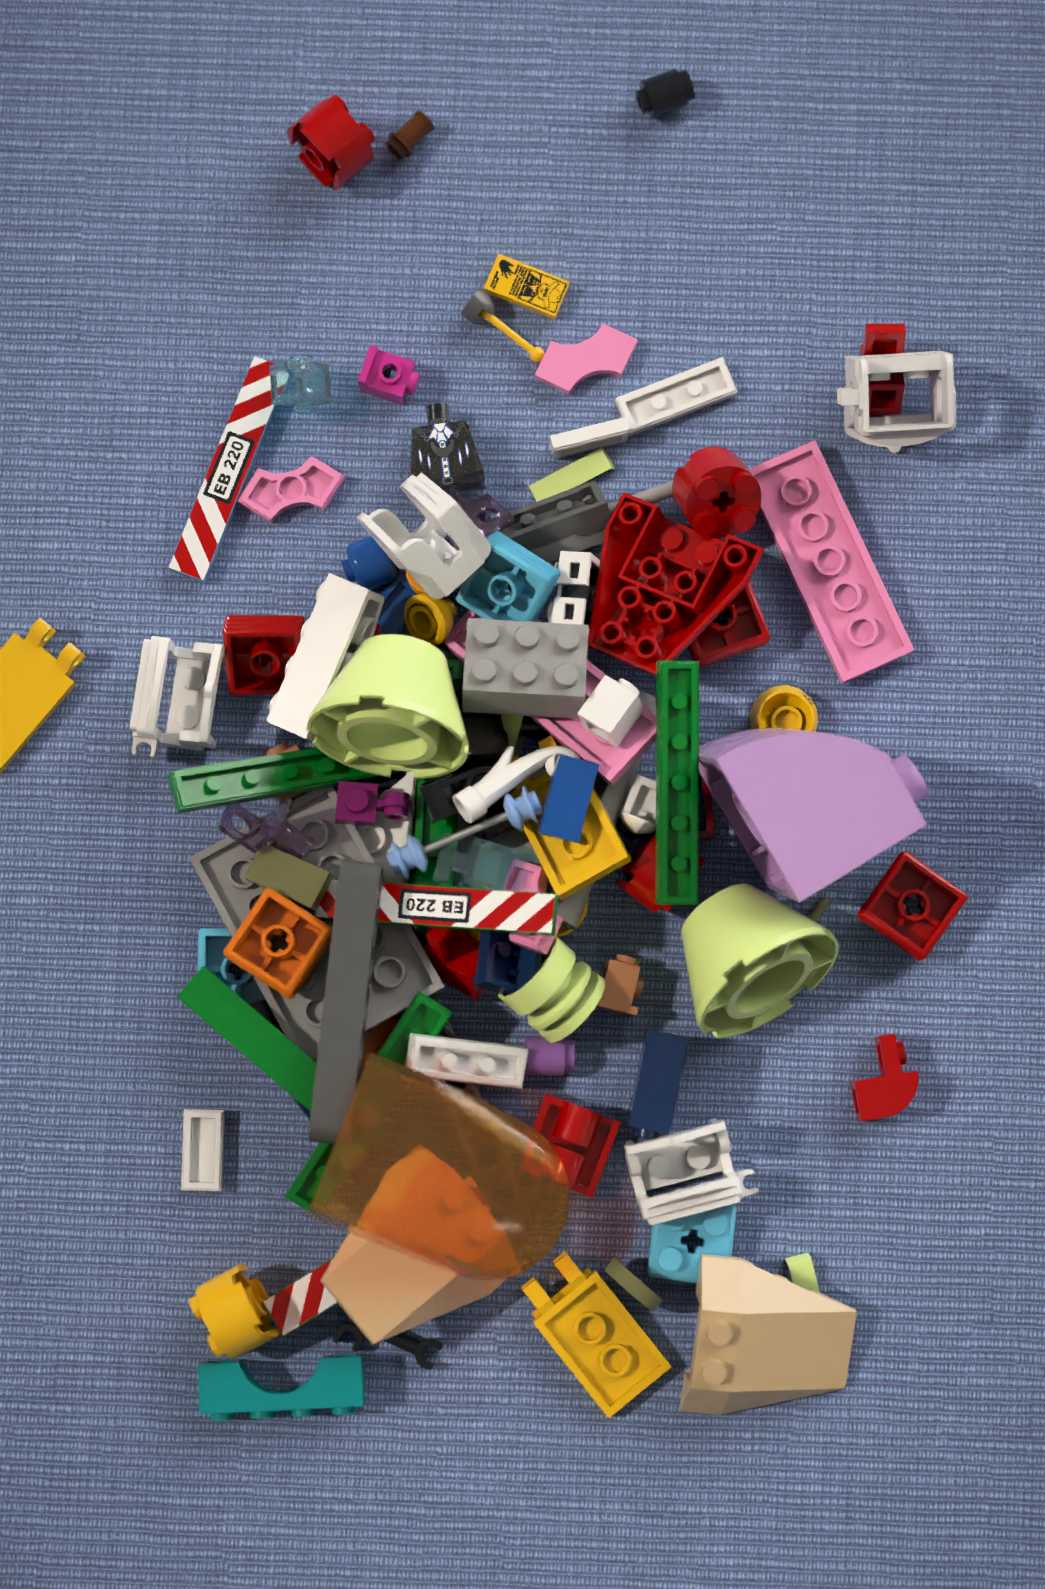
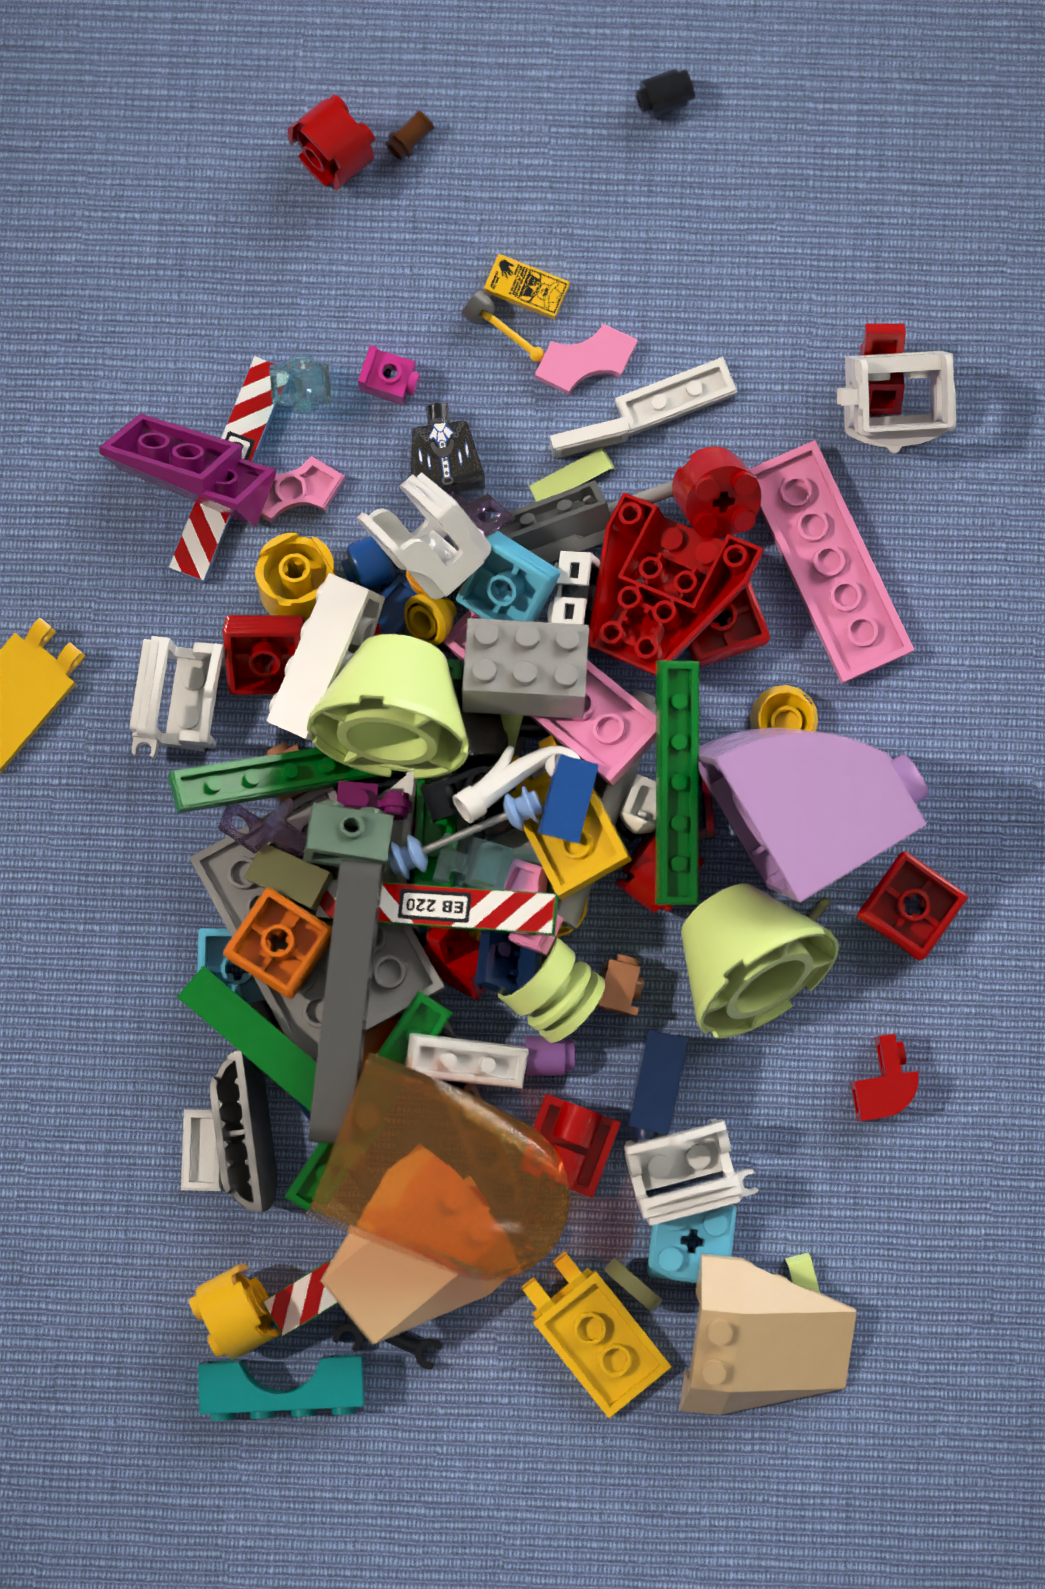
white brick [577,675,644,748] -> none
none -> magenta slope [99,413,276,527]
none -> dark grey brick [210,1050,277,1212]
none -> yellow brick [255,533,336,621]
none -> sand green brick [303,801,393,871]

